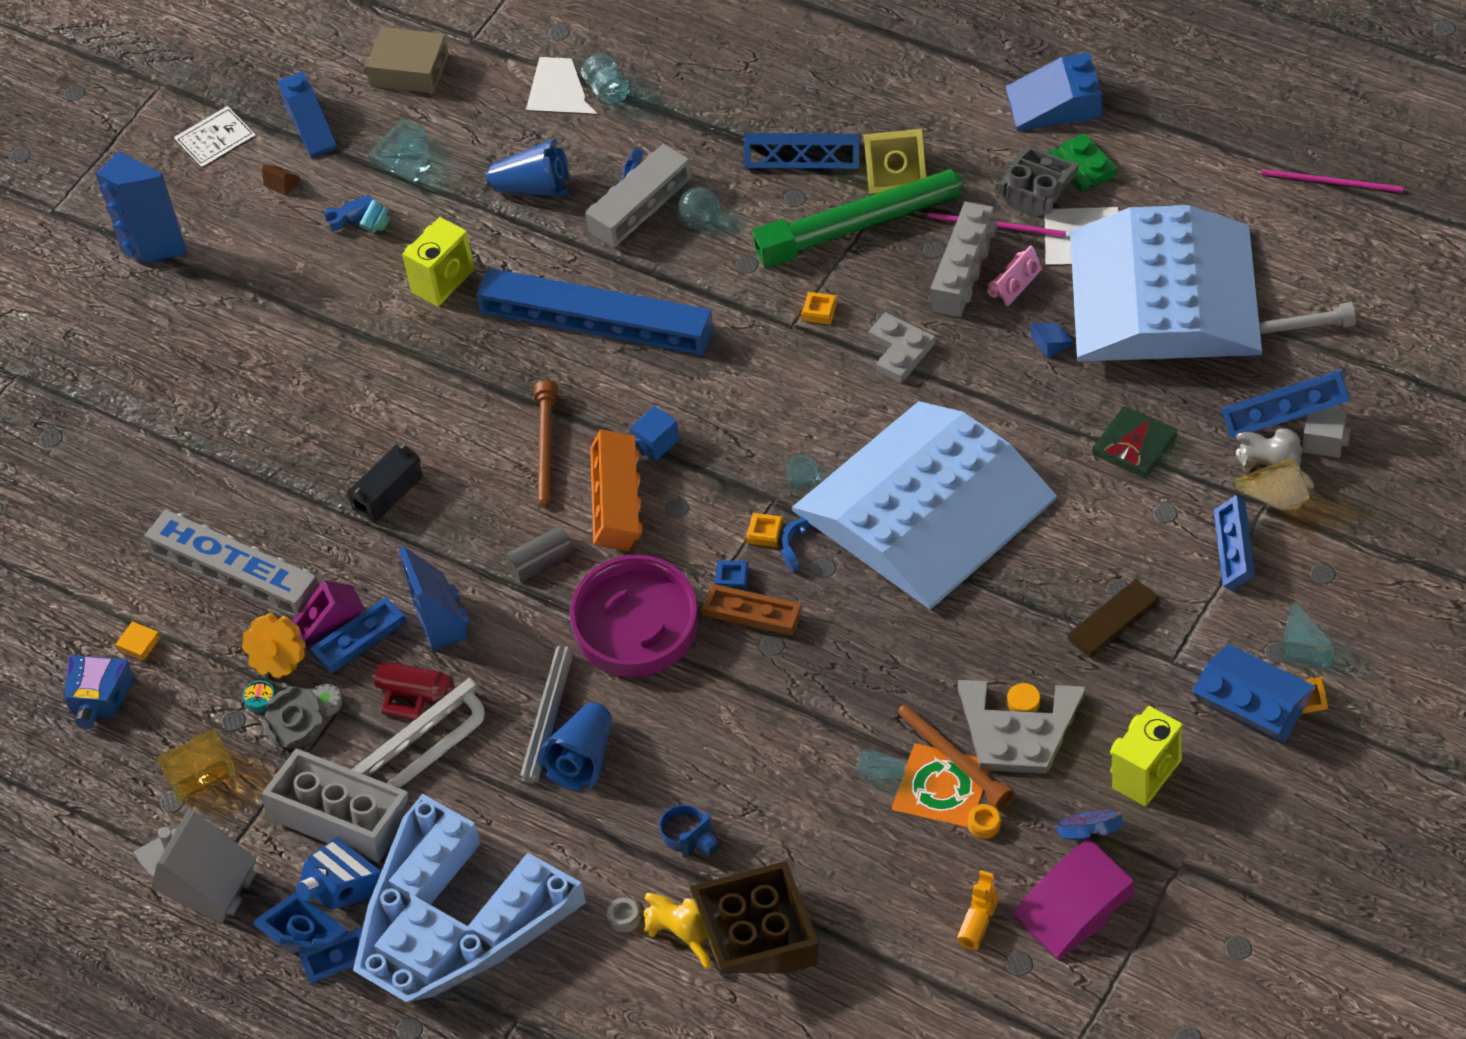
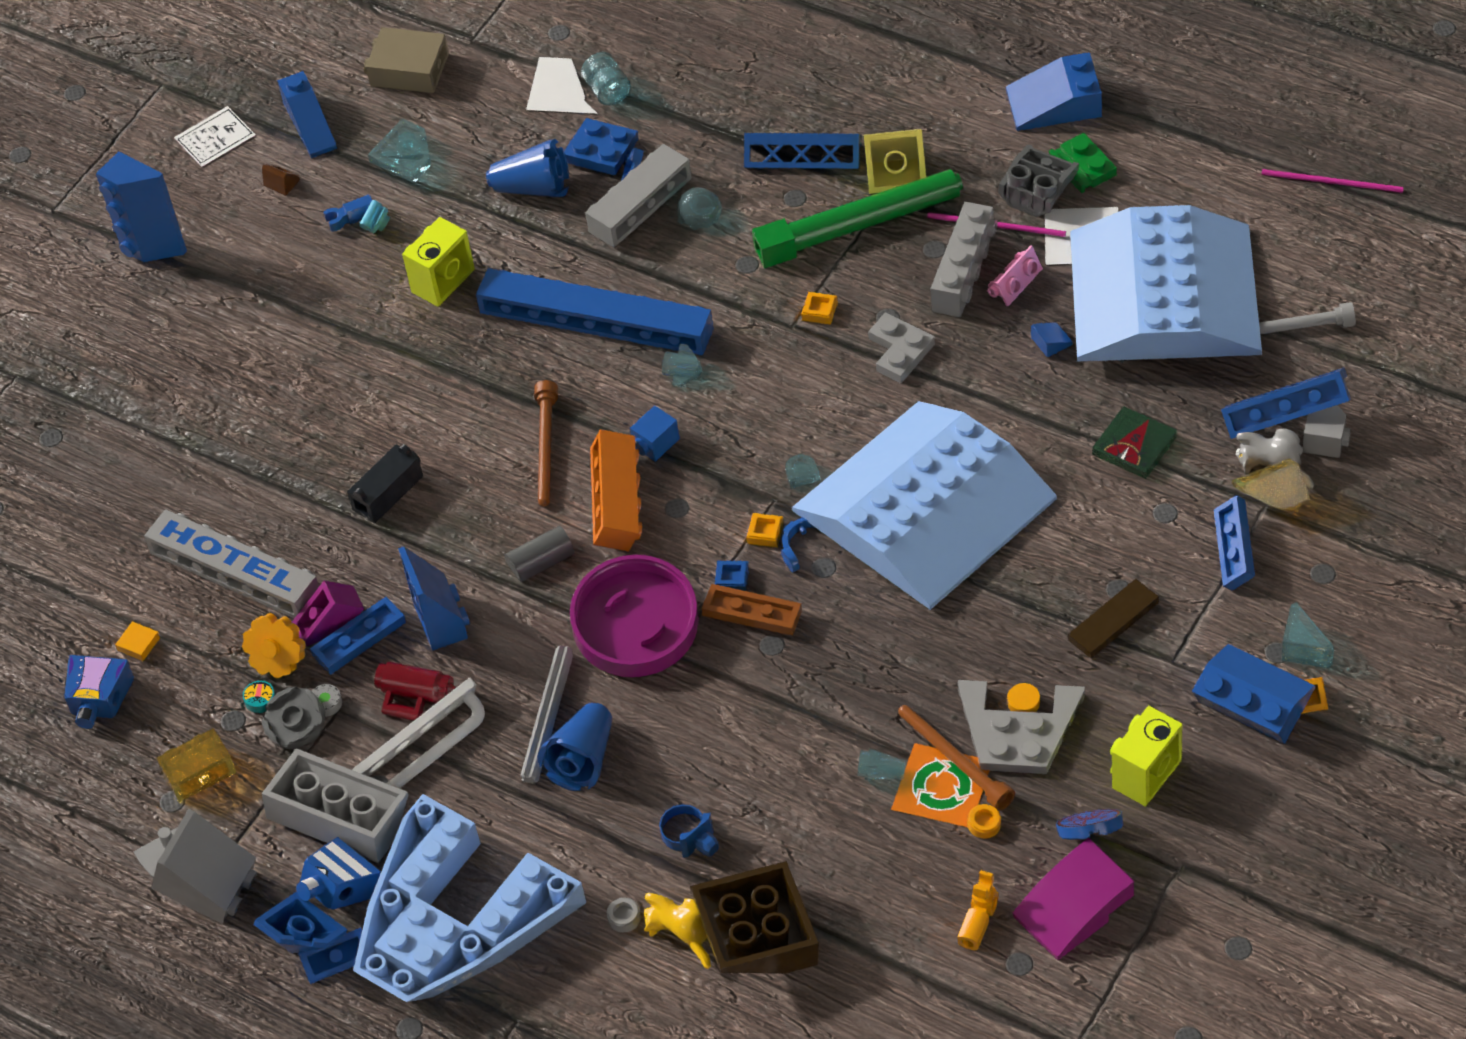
none -> blue plate [564,118,639,175]
none -> clear light blue piece [662,344,702,387]

